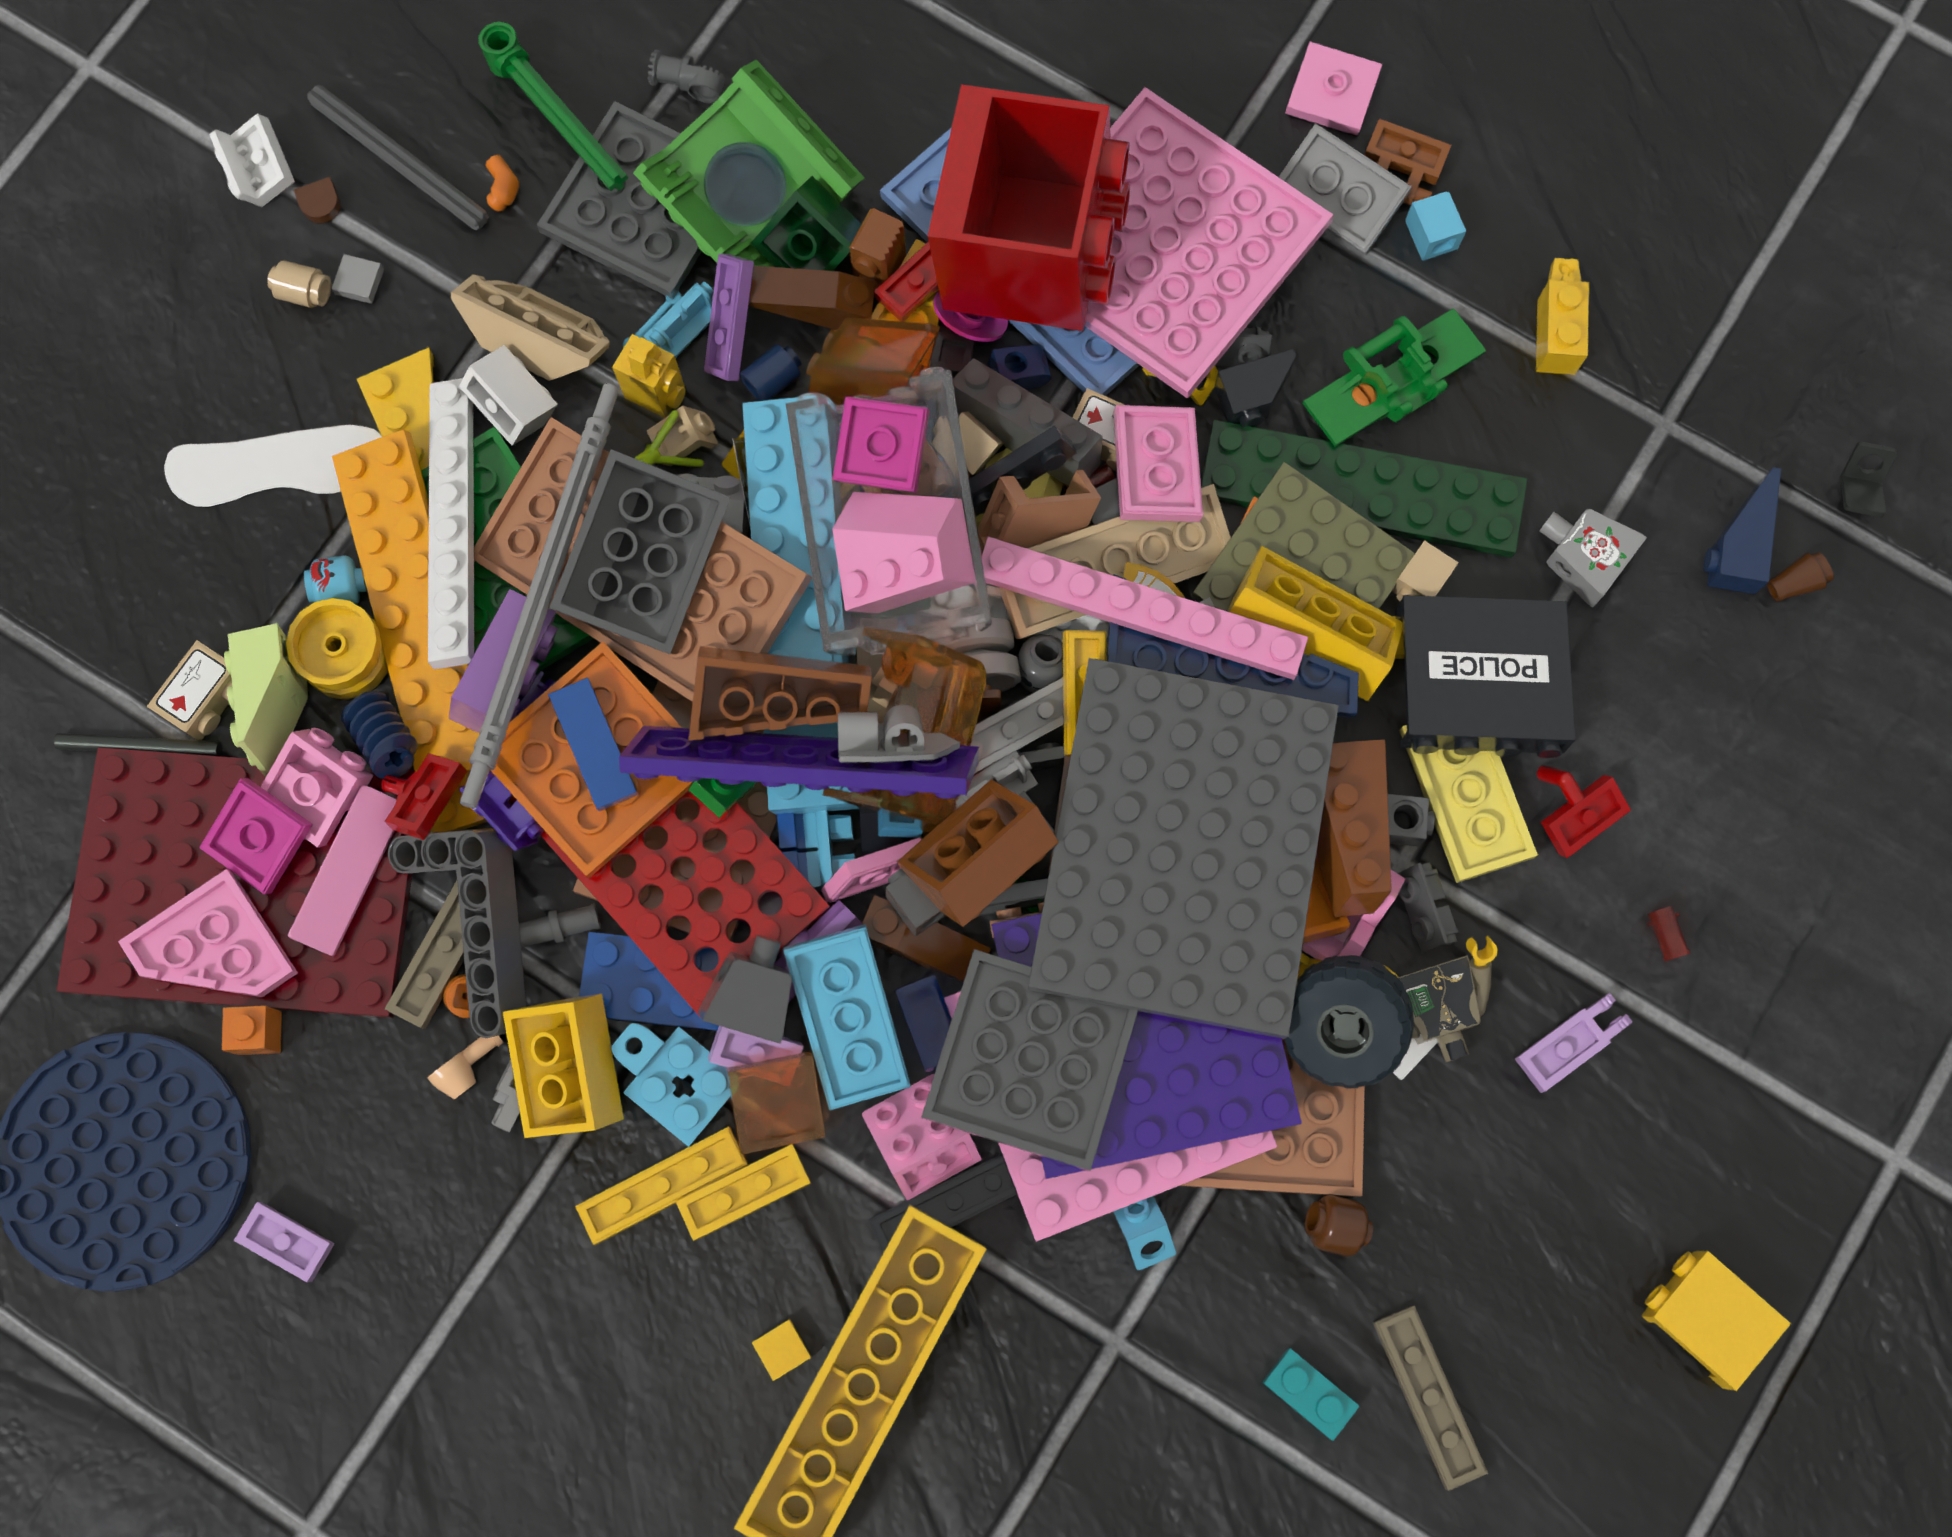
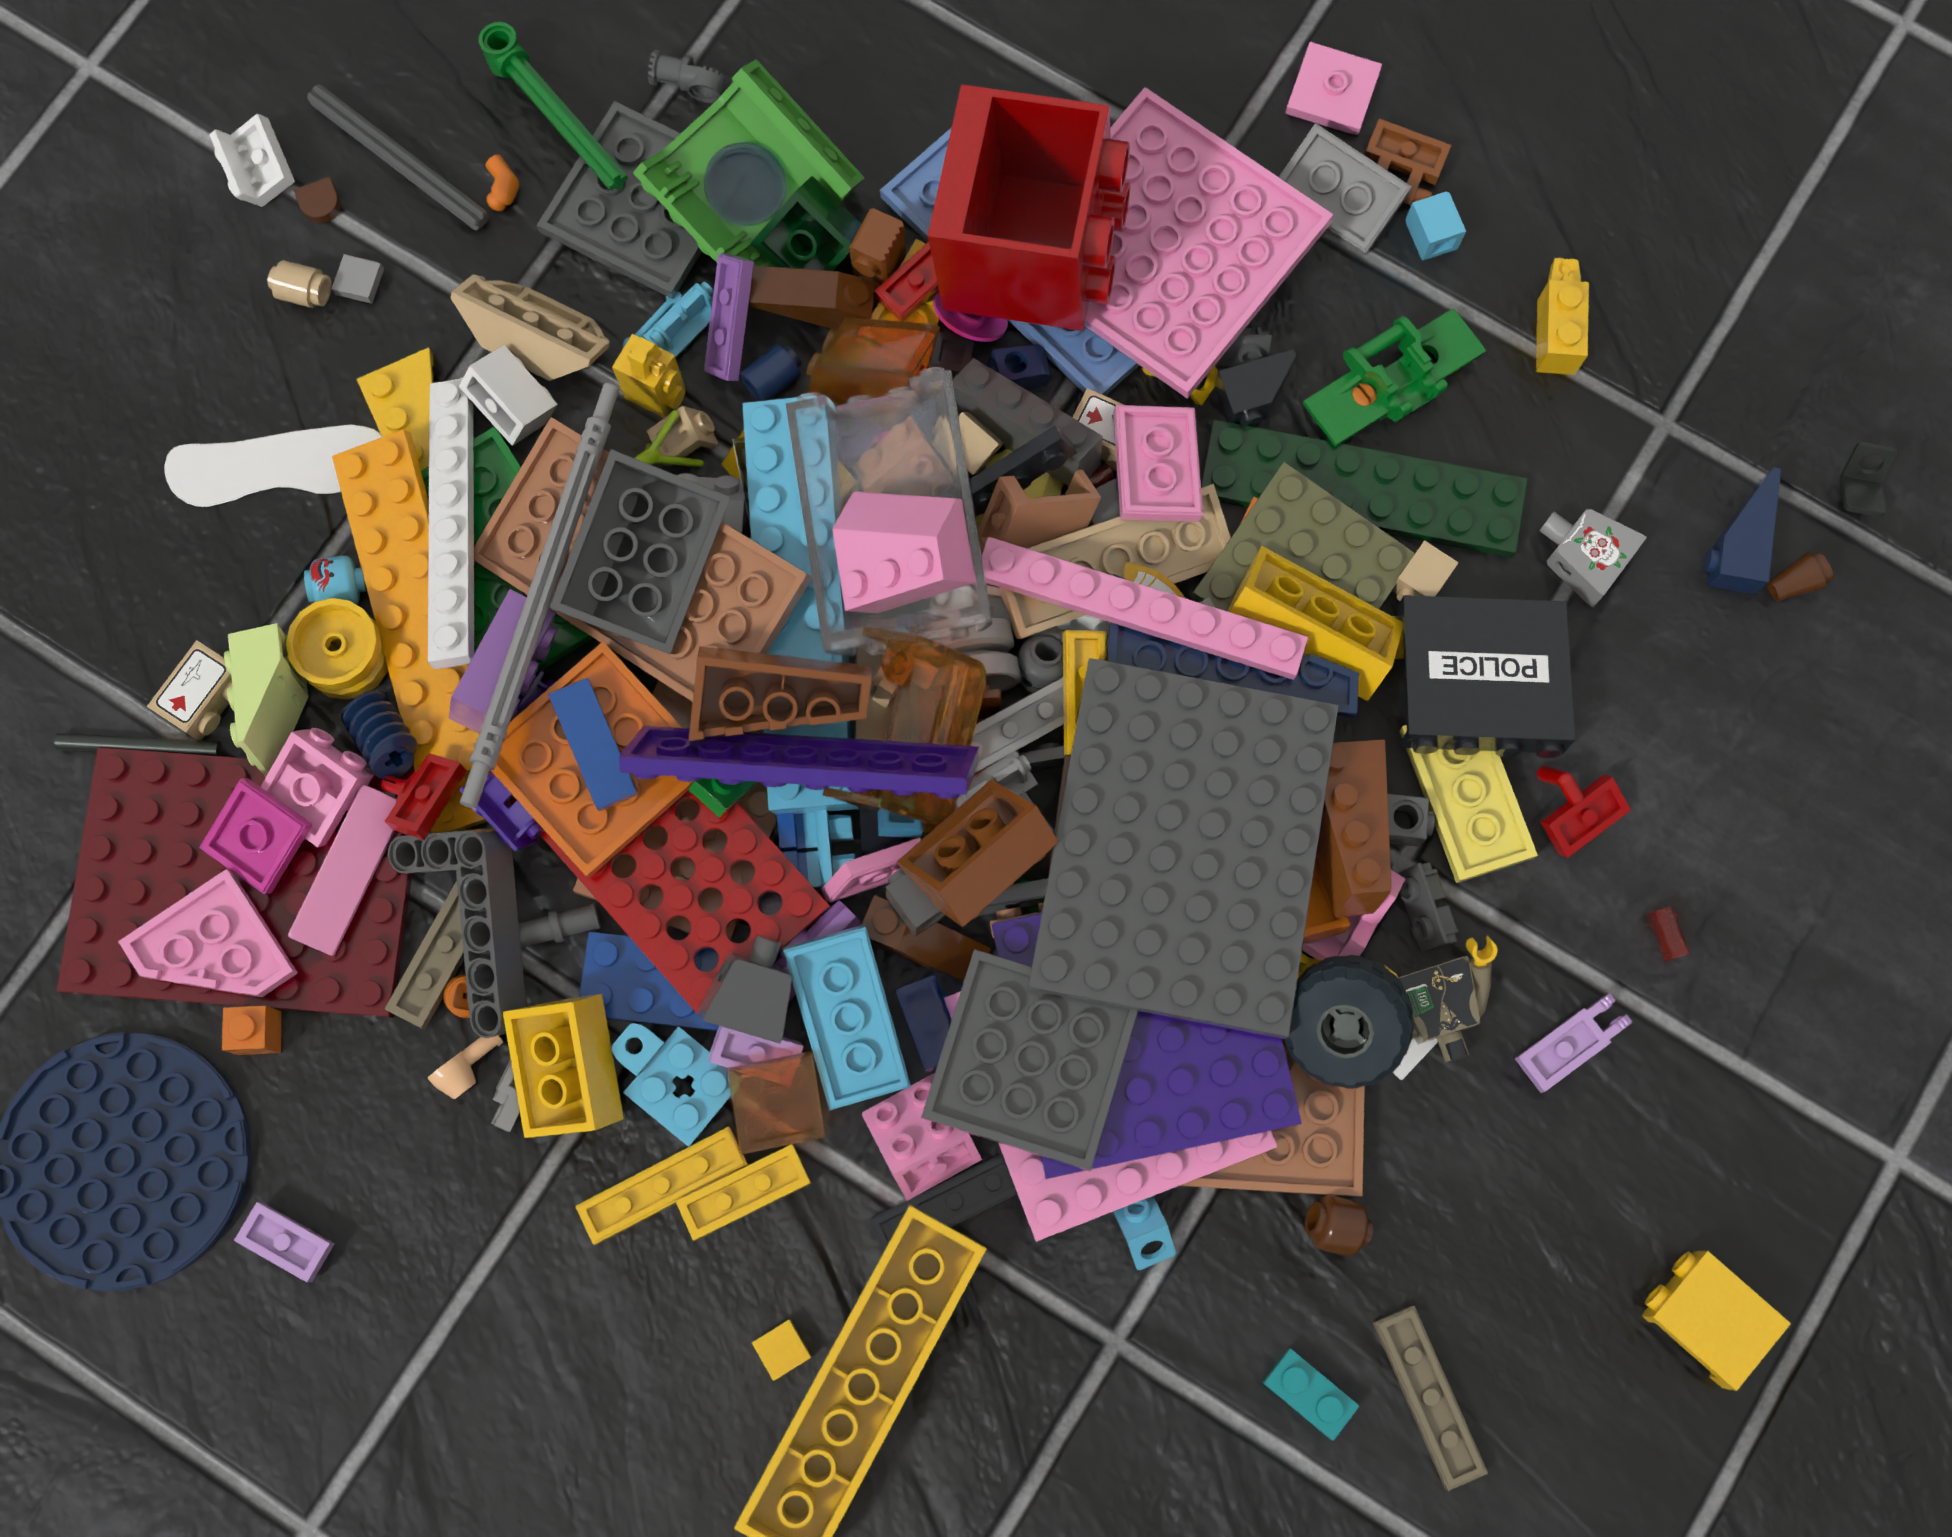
dark pink tile [832,397,930,493] -> none
light grey panel [838,704,960,763] -> none

